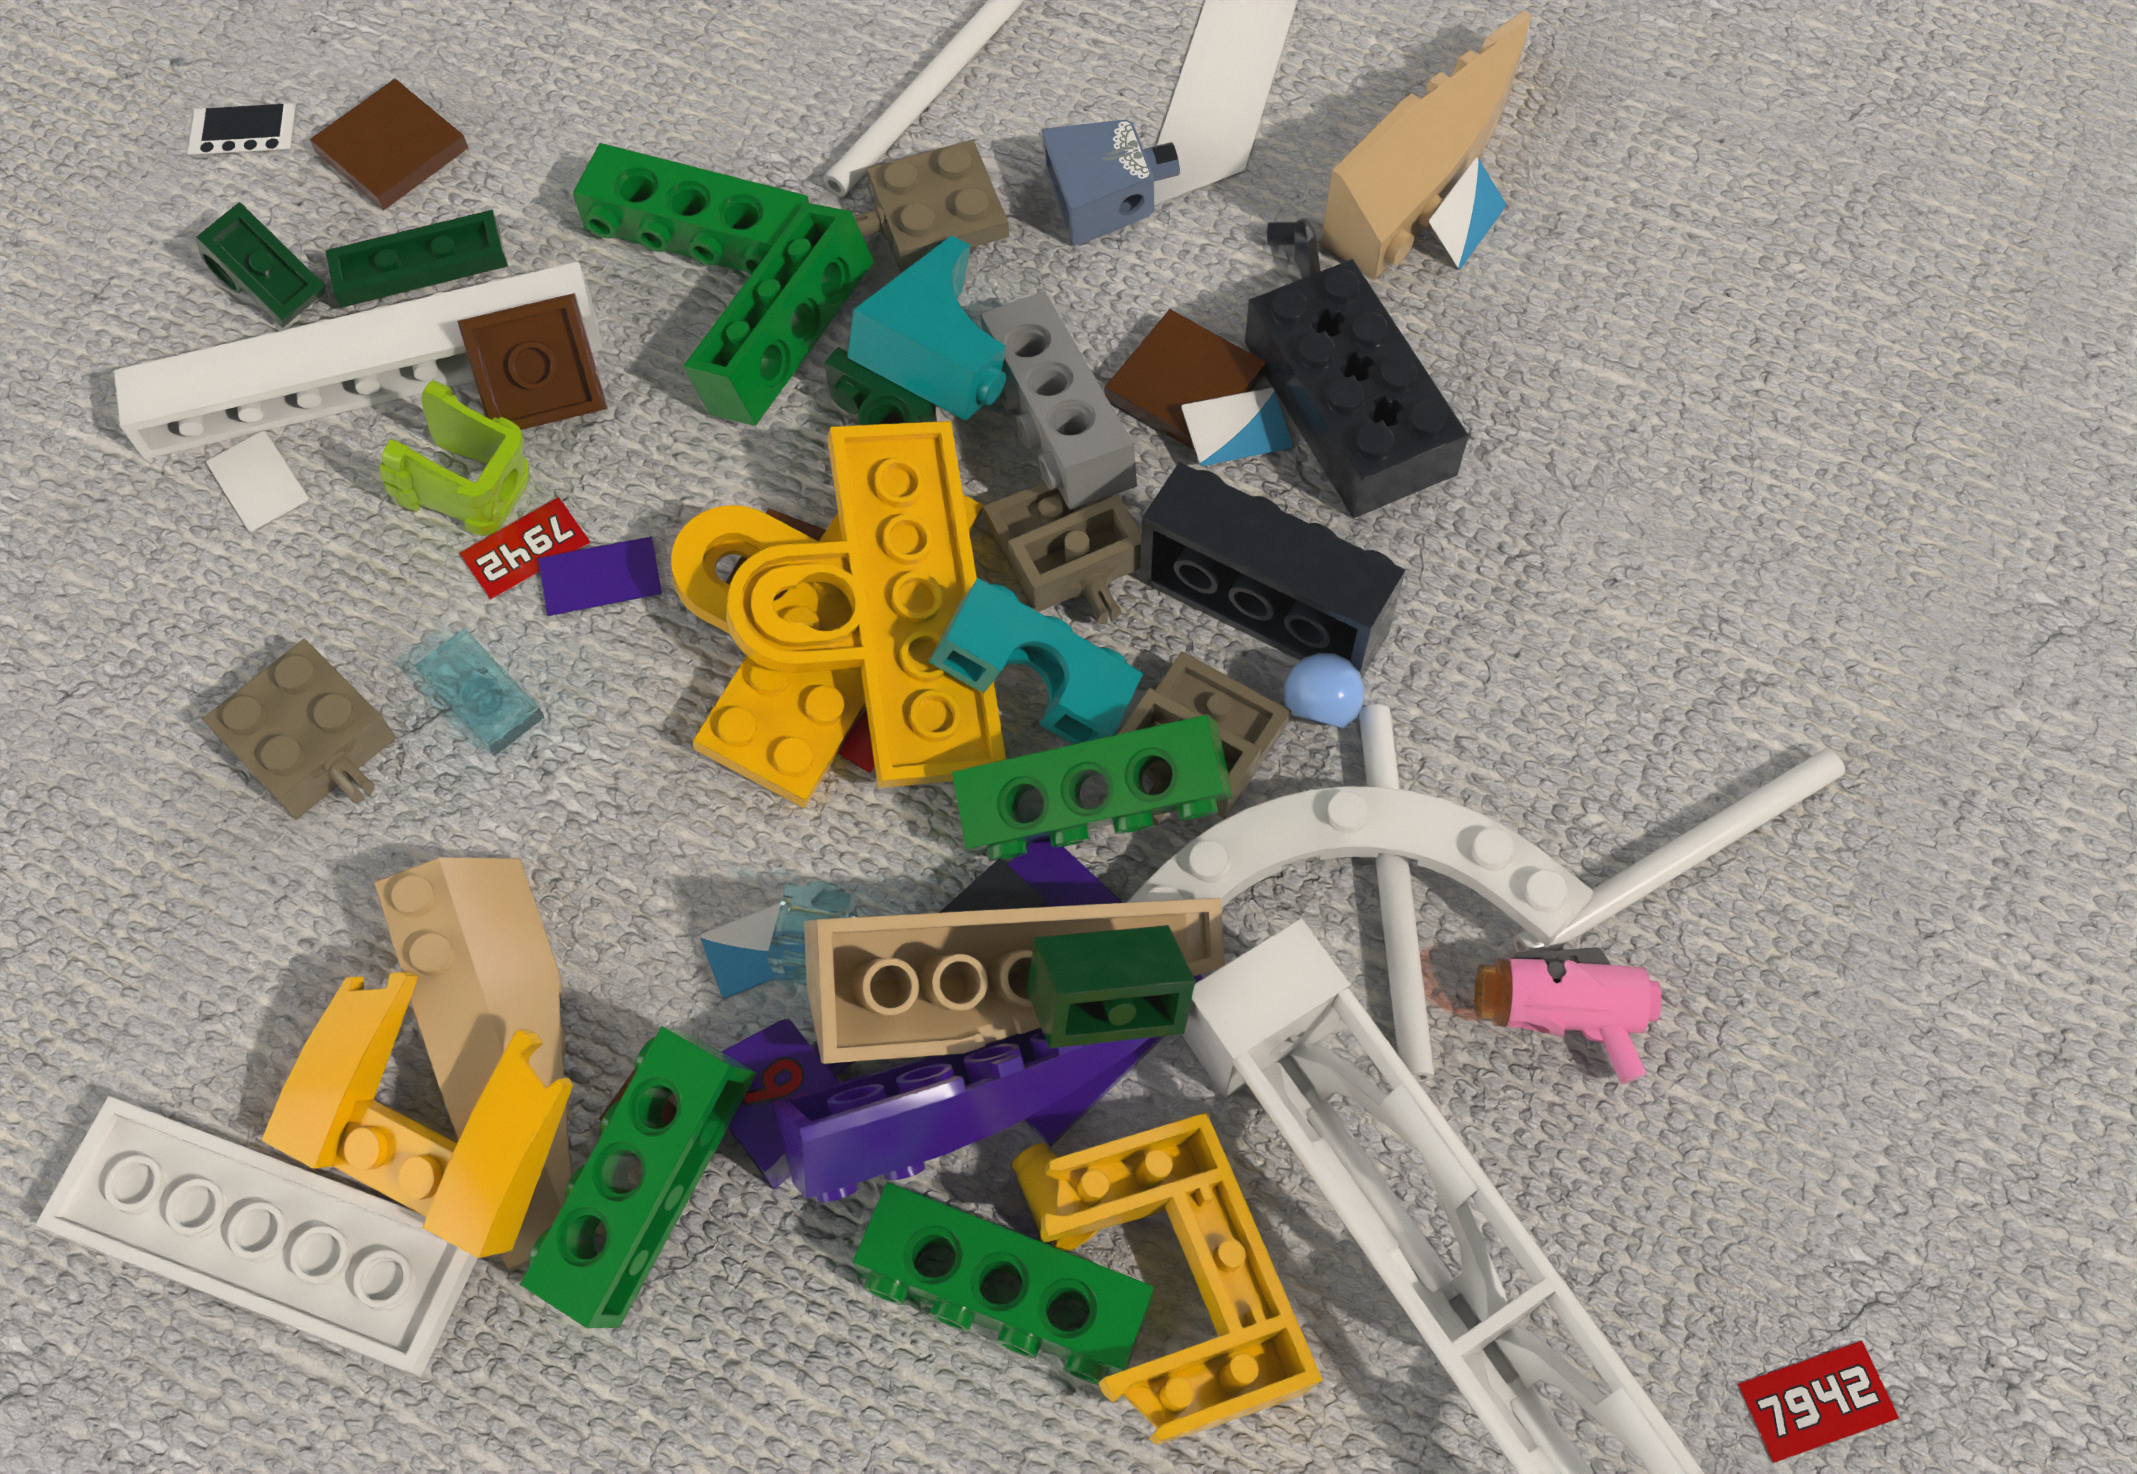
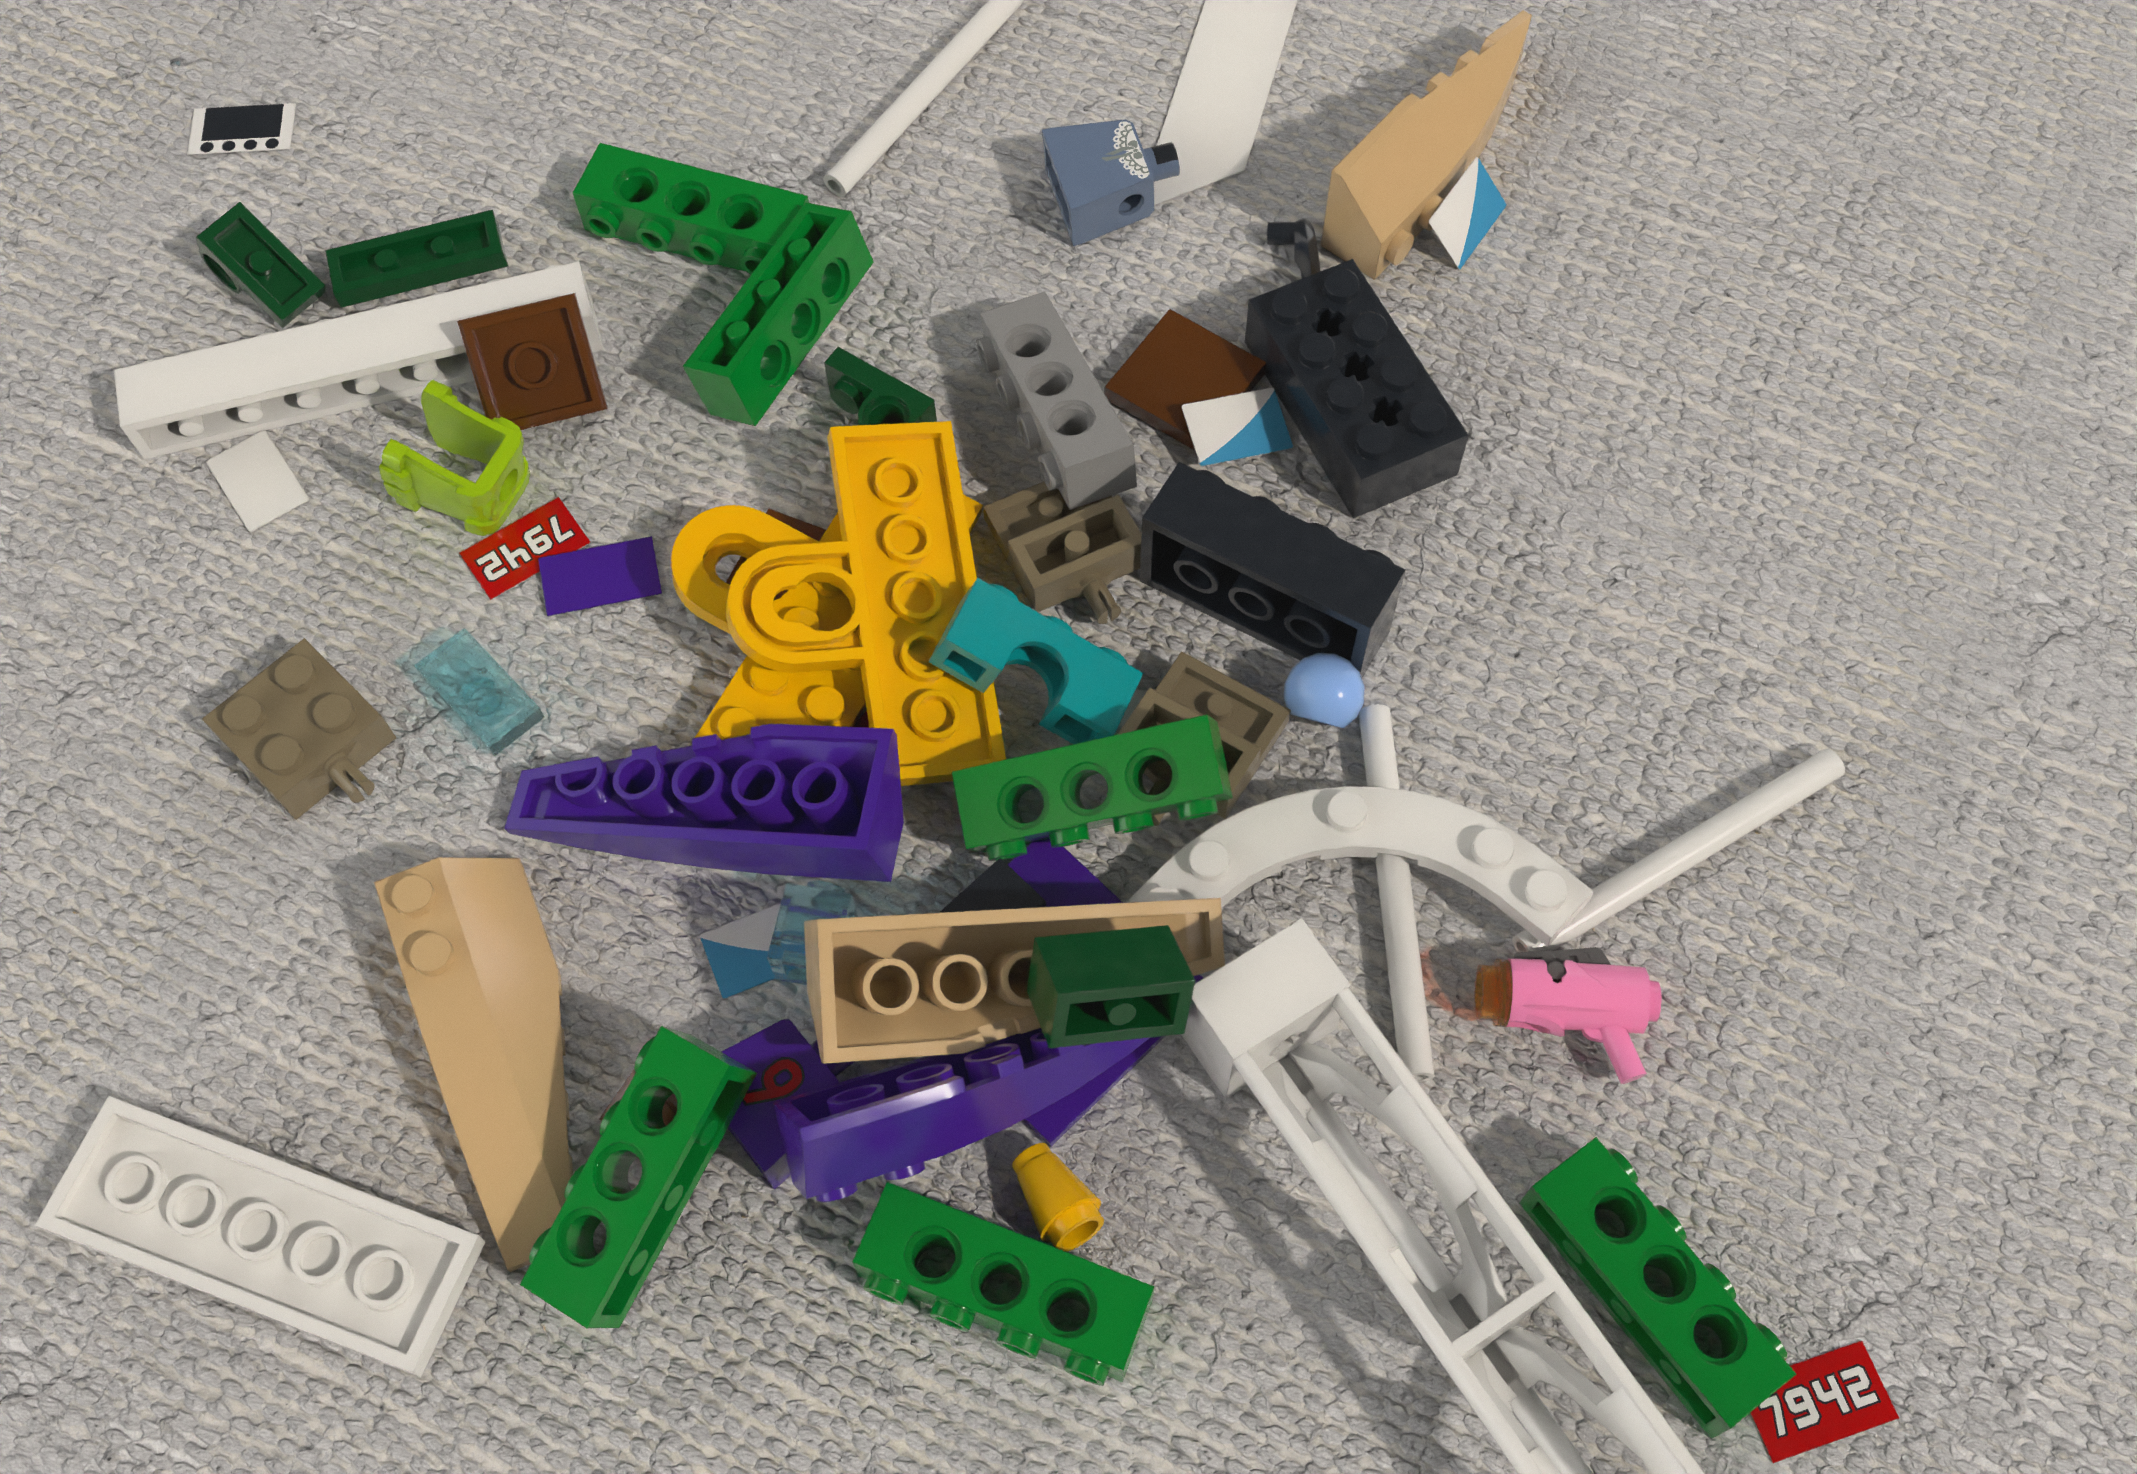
yellow wedge [261,972,573,1258] -> none
reddish brown tile [309,79,469,211] -> none
teal arch [847,235,1006,421] -> none
dark tan plate [854,139,1009,274] -> none
yellow wedge [1040,1112,1323,1445] -> none
none -> dark purple wedge [504,724,904,882]
none -> green brick [1519,1137,1796,1439]

